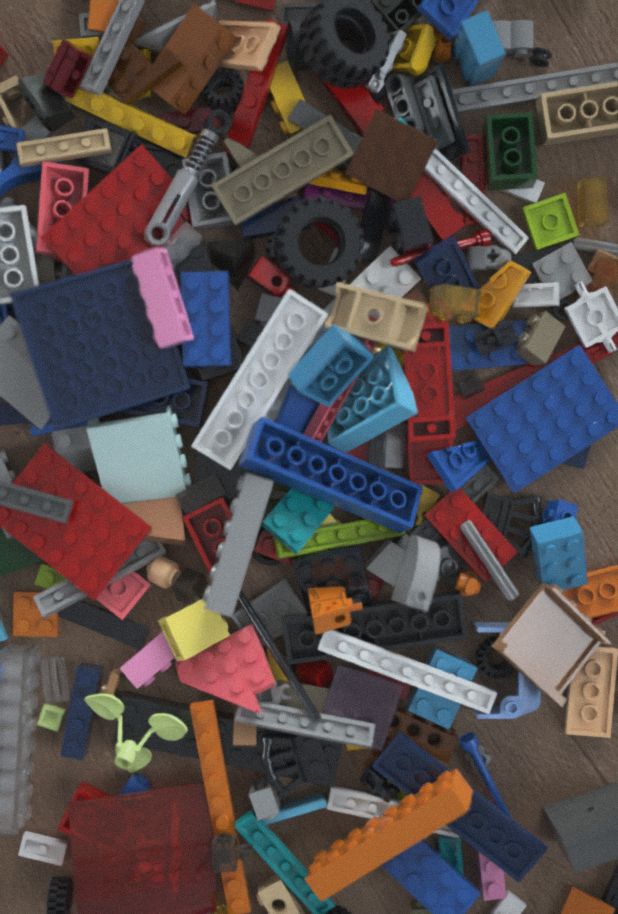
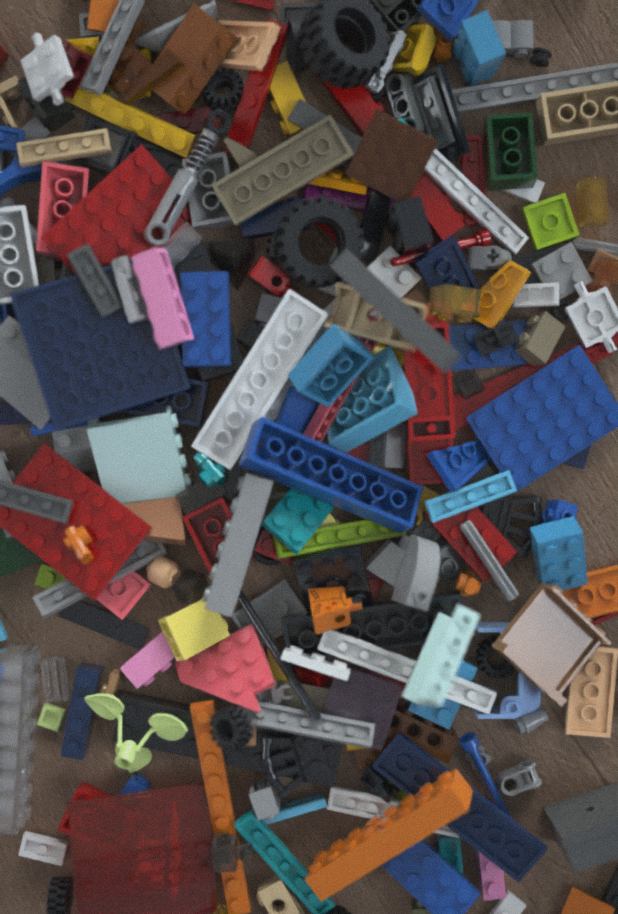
orange plate [13,591,60,637] -> none
none -> white plate [21,33,73,105]
none -> orange plate [63,525,94,565]
none -> dark grey tile [67,244,123,319]
none -> light grey hinge [111,256,148,323]
none -> teal plate [194,451,226,489]
none -> black tyre [210,705,253,752]
none -> white plate [281,645,351,681]
none -> dark grey beam [330,248,463,374]
none -> light aqua panel [401,605,480,707]
none -> medium azure tile [424,470,517,523]
none -> light grey piece [496,760,542,796]
none -> light grey cone [513,708,548,735]

